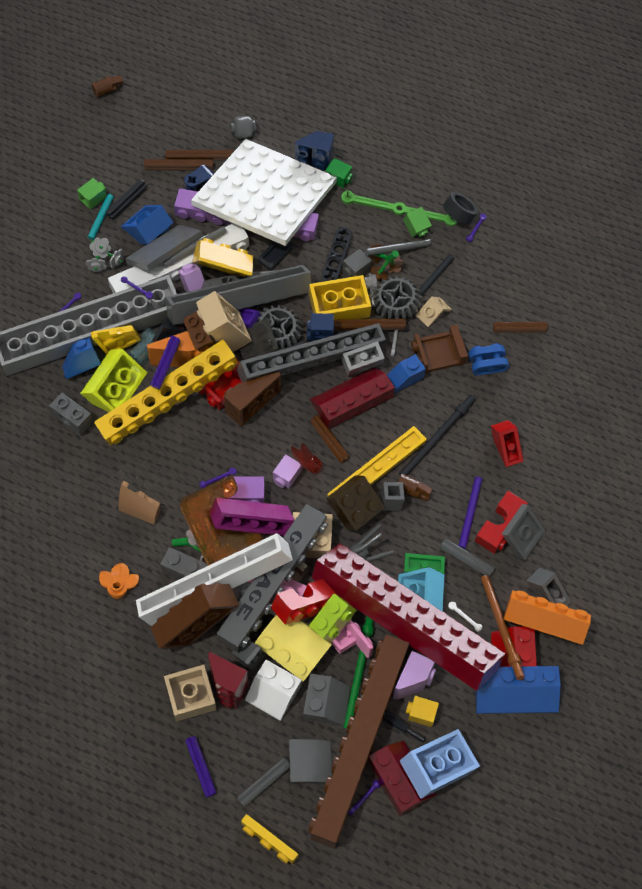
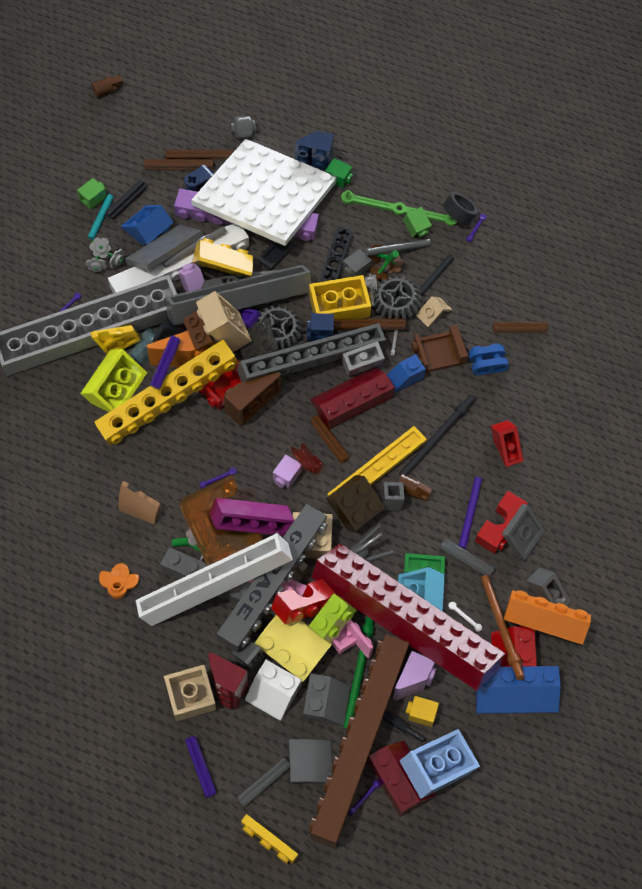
dark grey brick [49,392,93,436] -> none
blue slope [62,338,101,379] -> none
dark purple hinge [121,276,153,300] -> none
reddish brown brick [150,583,239,649] -> none
medium lavender brick [225,477,264,503] -> none

